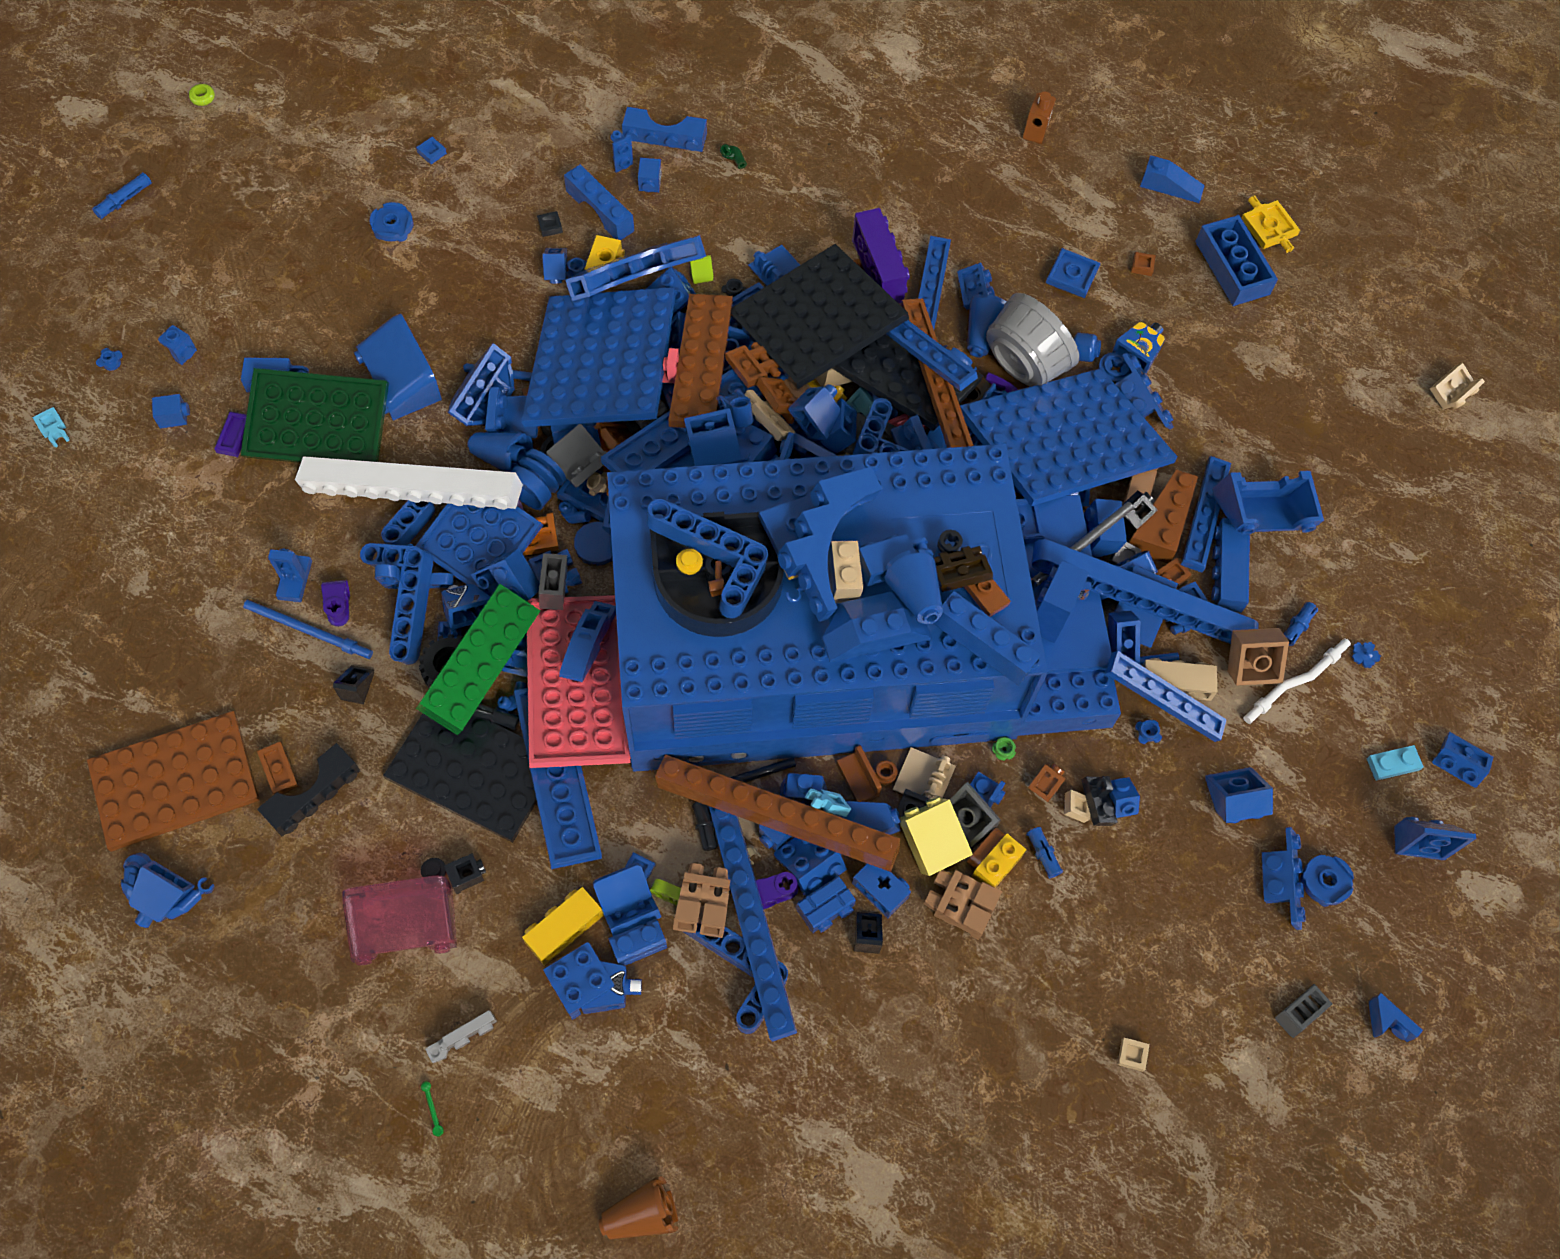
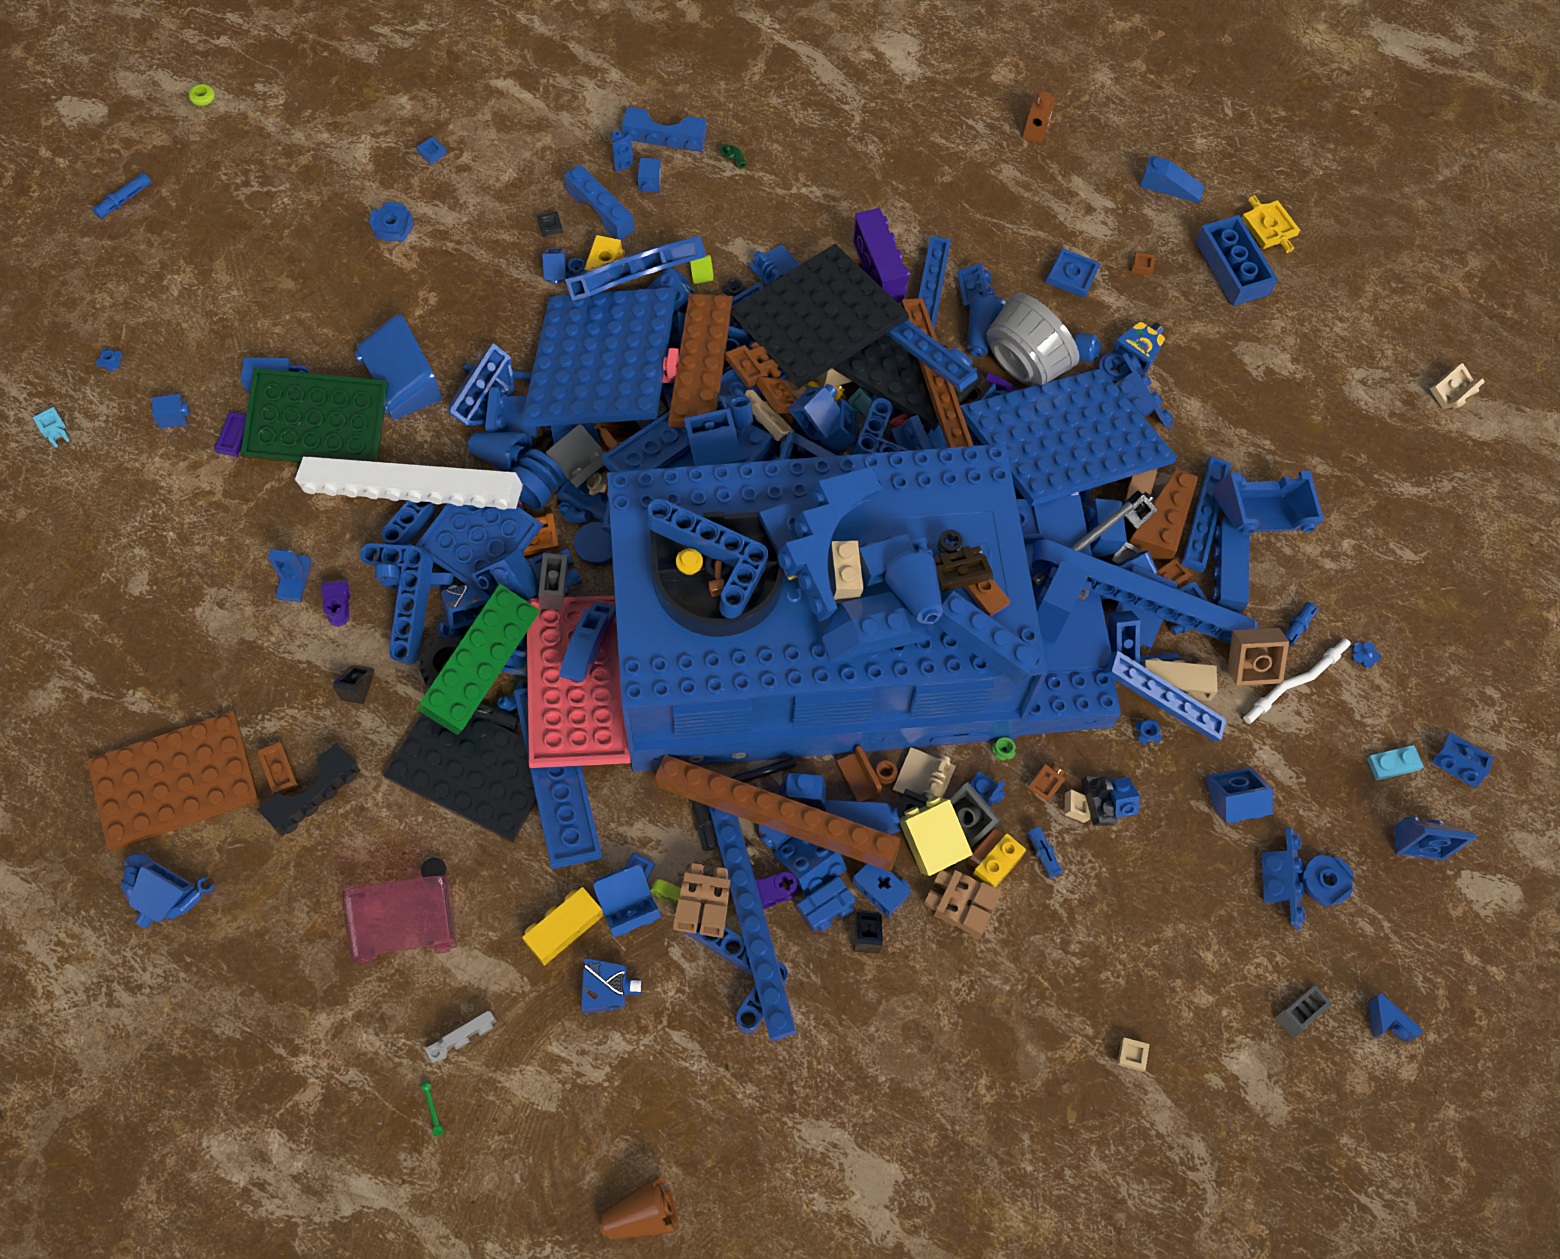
blue bracket [158,325,197,365] -> none
blue bar [243,600,373,659] -> none
black brick [444,853,487,894] -> none
blue bracket [543,942,614,1020] -> none
blue brick [608,919,667,966] -> none
medium azure plate [805,789,851,817] -> none

